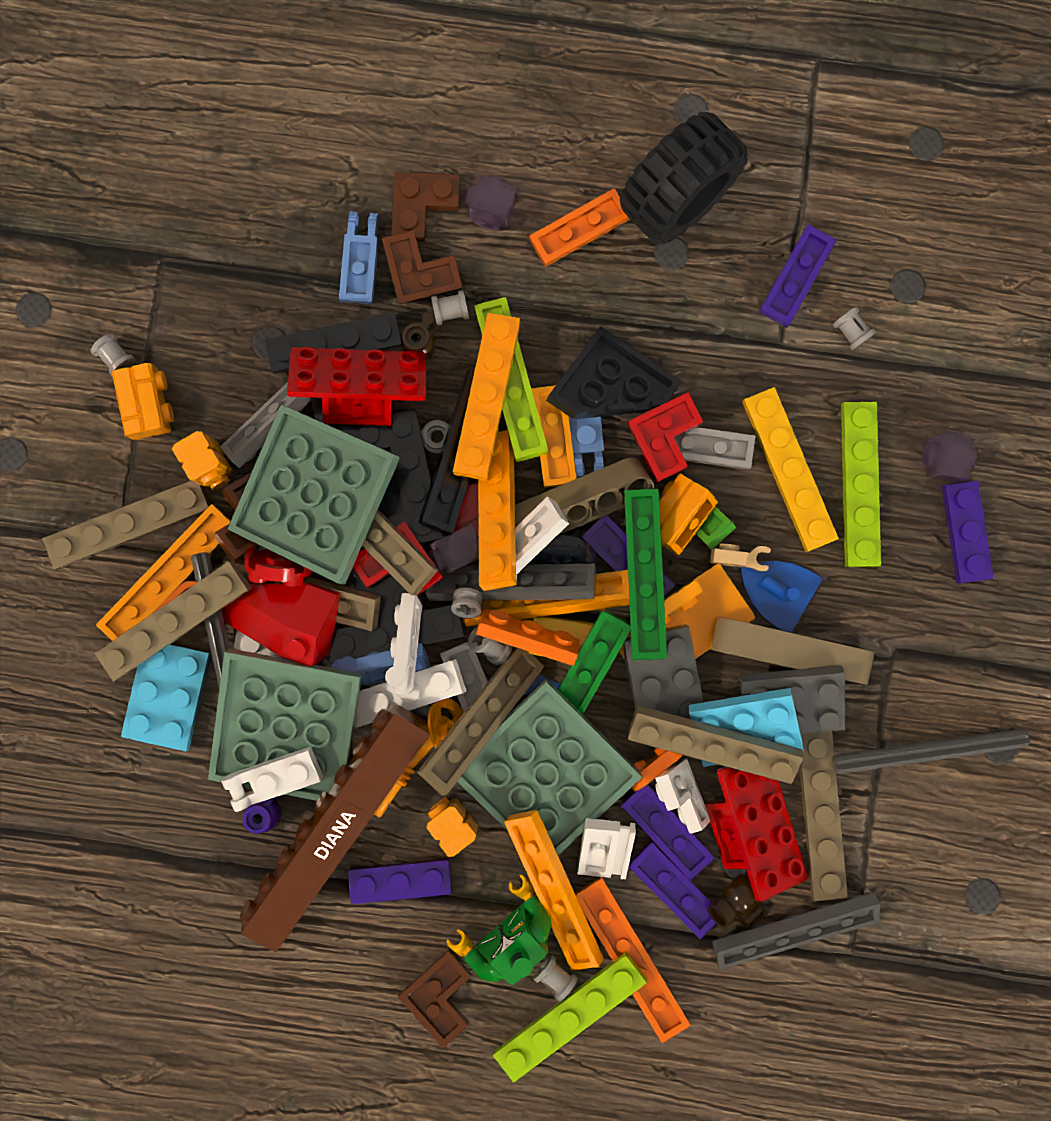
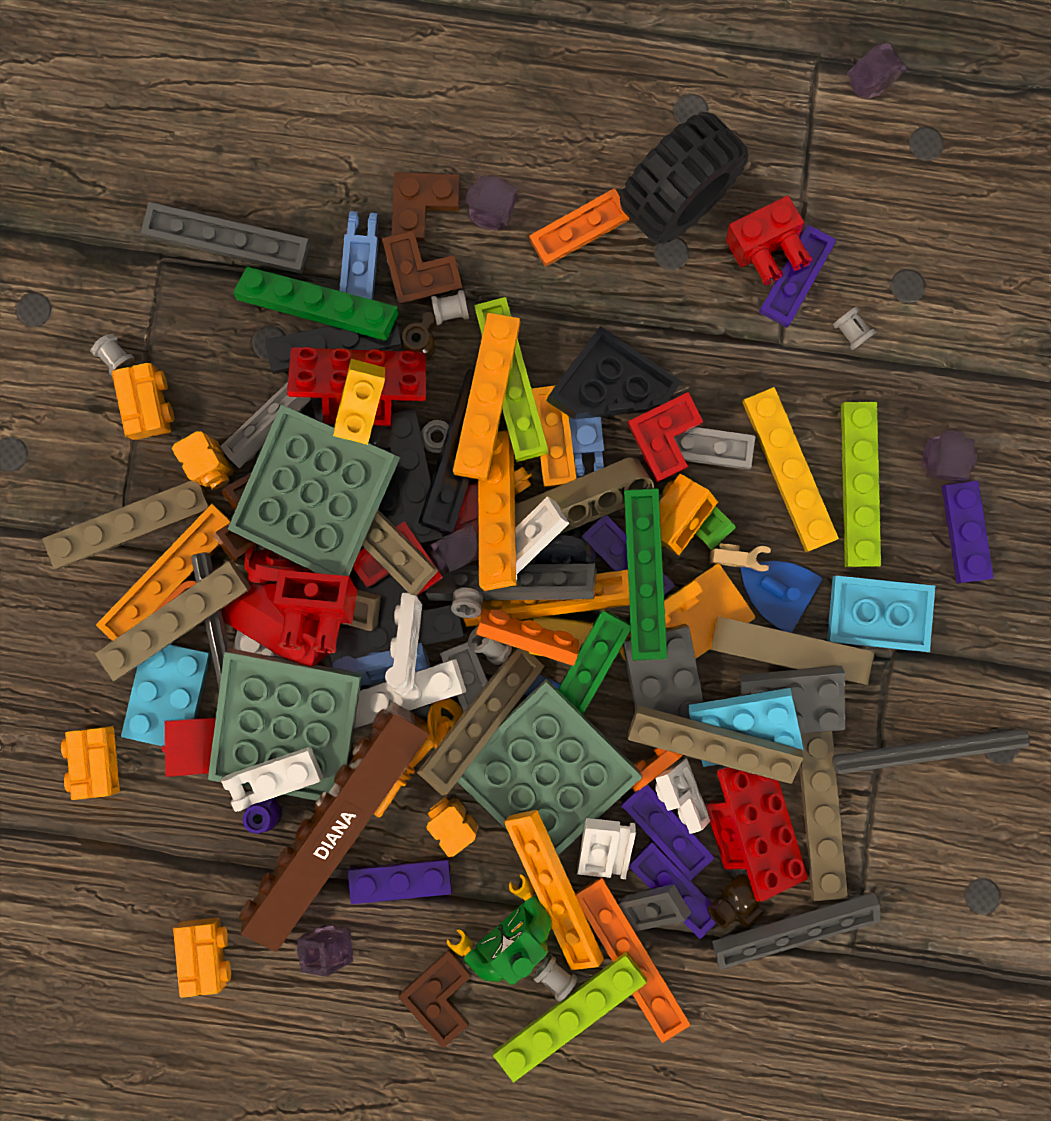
none -> light orange brick [61,726,120,800]
none -> dark grey plate [141,202,310,274]
none -> red piece [161,717,216,777]
none -> light orange brick [173,917,231,998]
none -> green plate [233,267,399,341]
none -> red brick [273,570,358,653]
none -> clear purple brick [297,925,353,977]
none -> yellow brick [333,359,385,445]
none -> light orange plate [514,467,532,495]
none -> dark grey plate [618,884,691,931]
none -> red brick [726,195,813,285]
none -> medium azure plate [827,576,935,652]
none -> clear purple brick [846,43,908,99]

